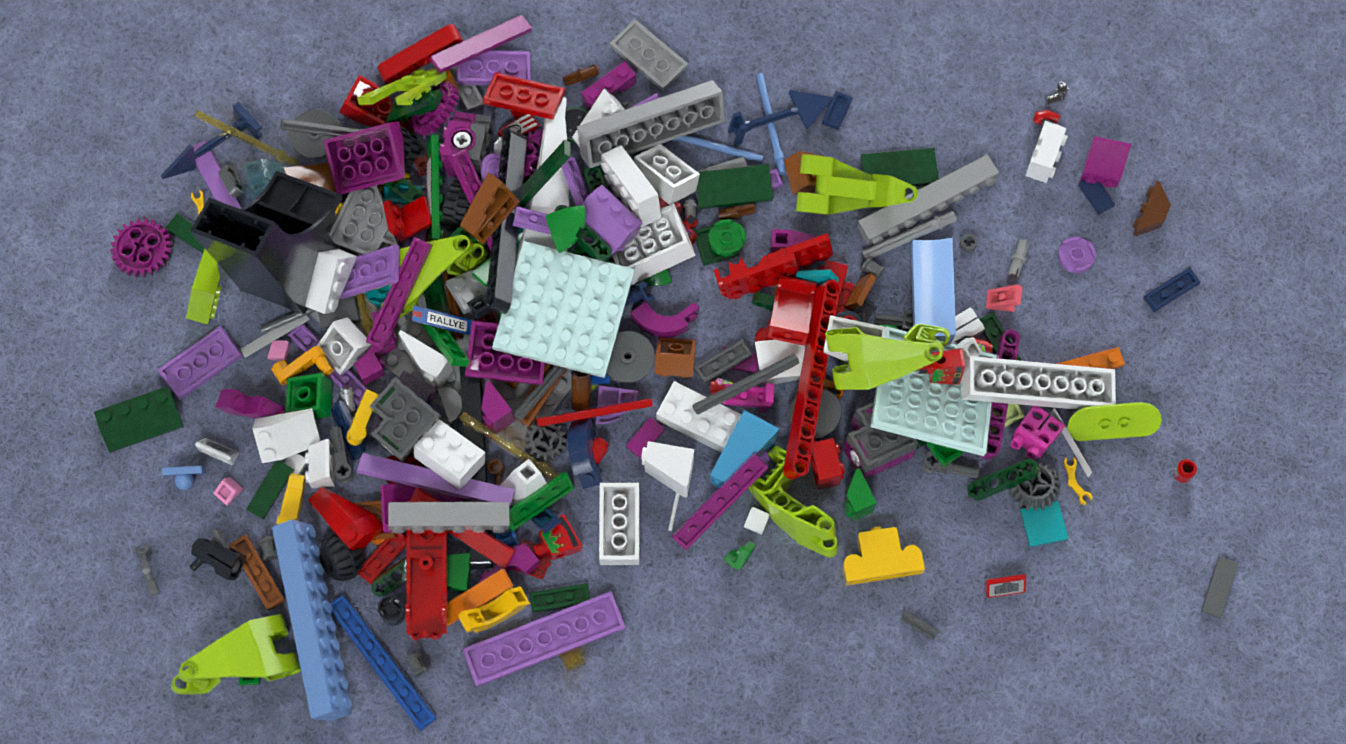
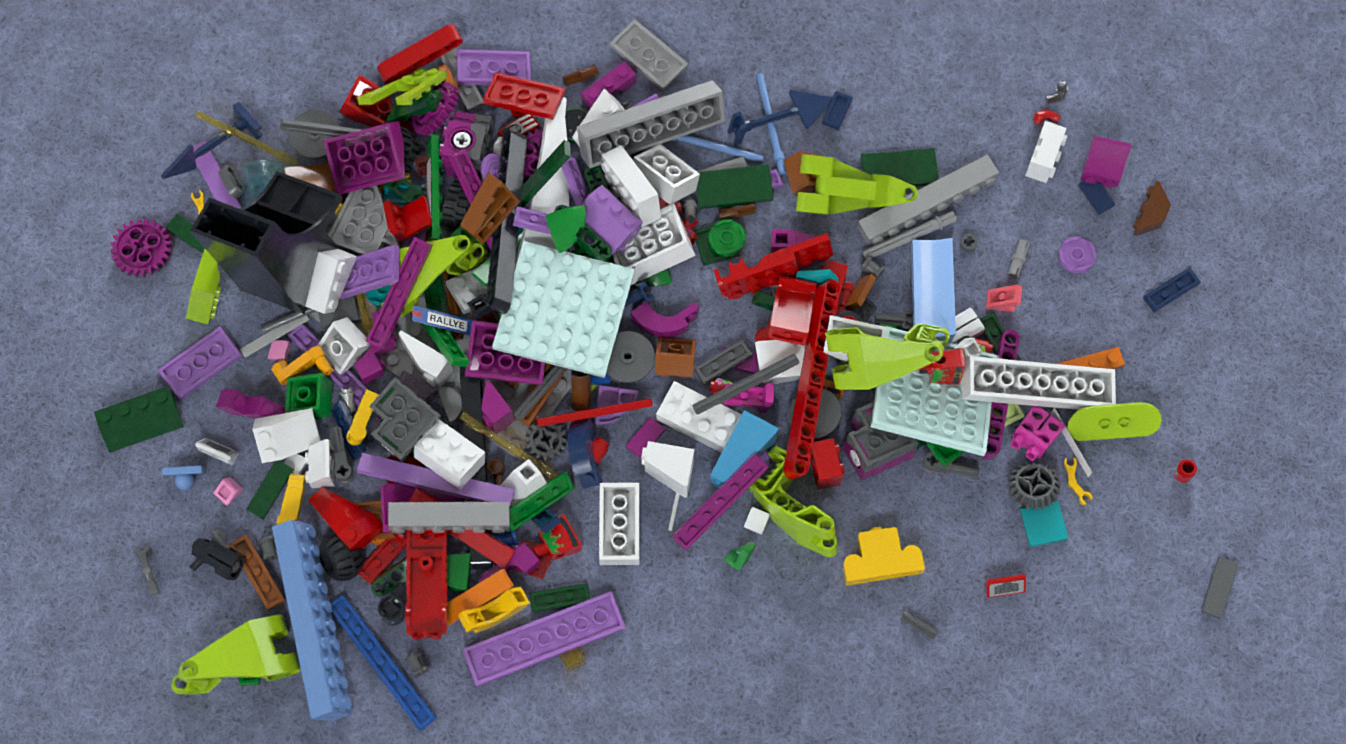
tile [430,15,532,73] -> none
green slope [843,468,876,522] -> none
dark green beam [967,459,1040,501] -> none

